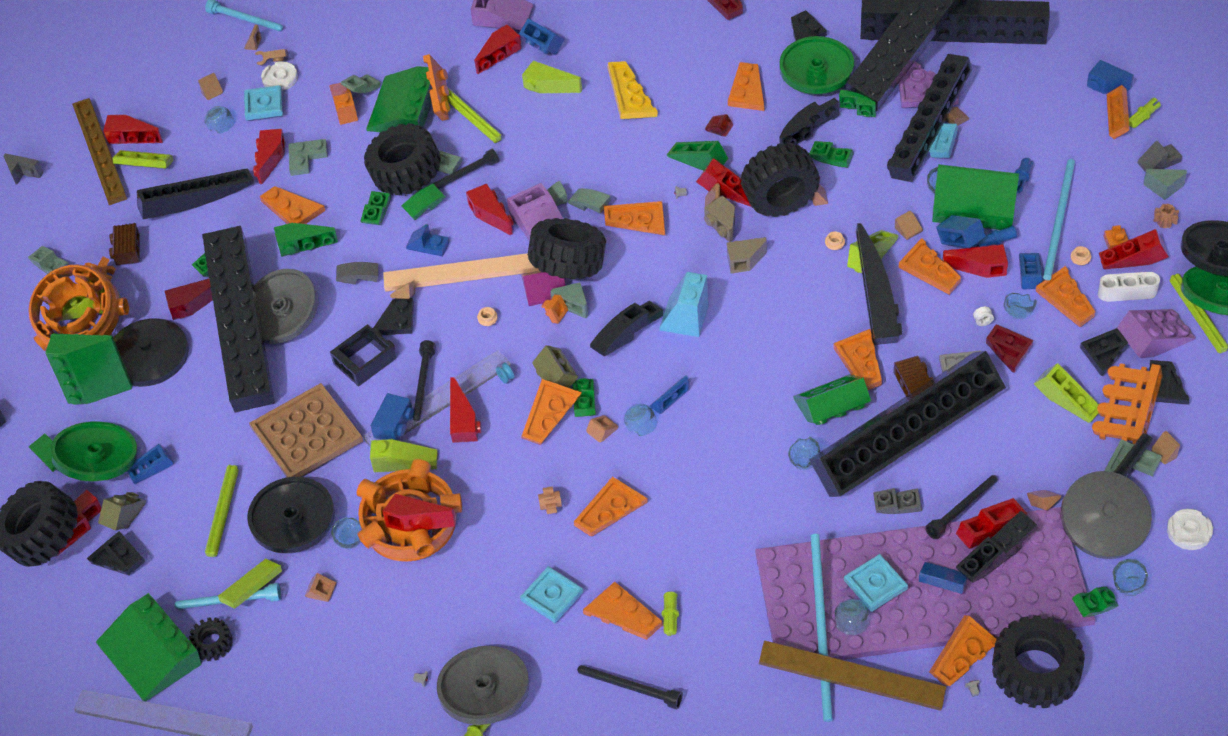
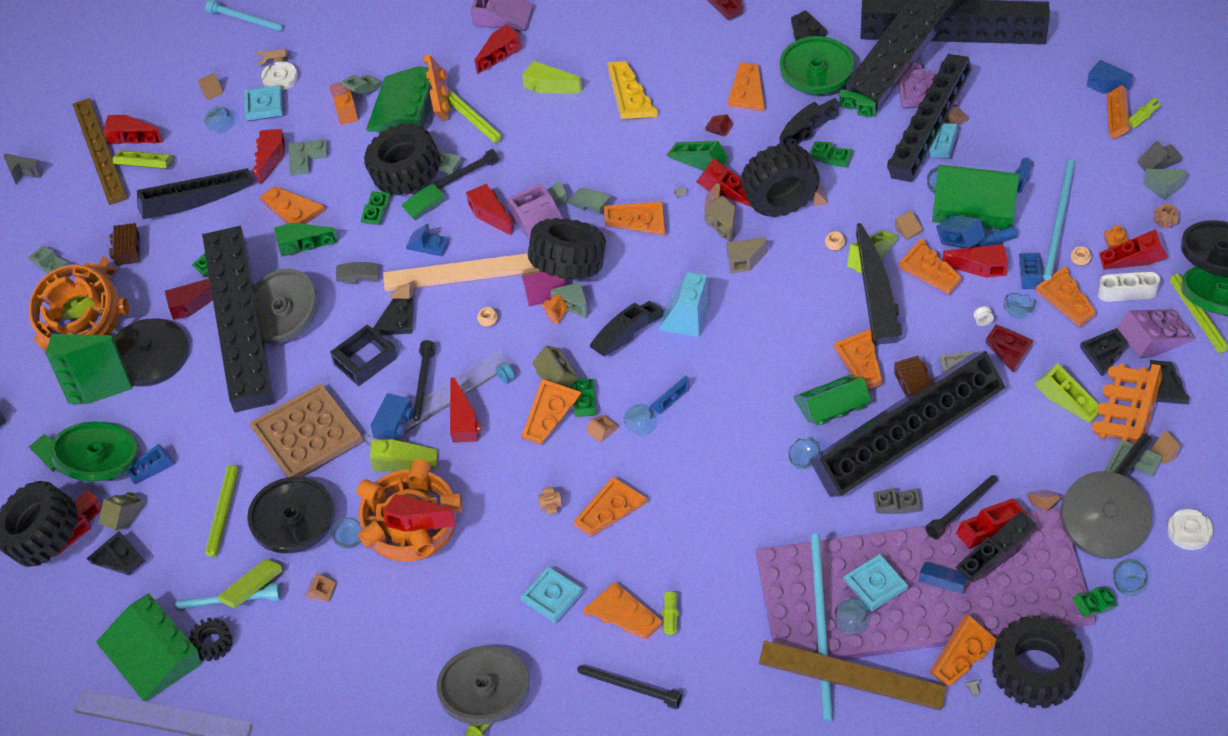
medium nougat slope [244,24,261,50] -> none
light grey piece [413,671,428,687] -> none
blue brick [519,18,565,55] -> none

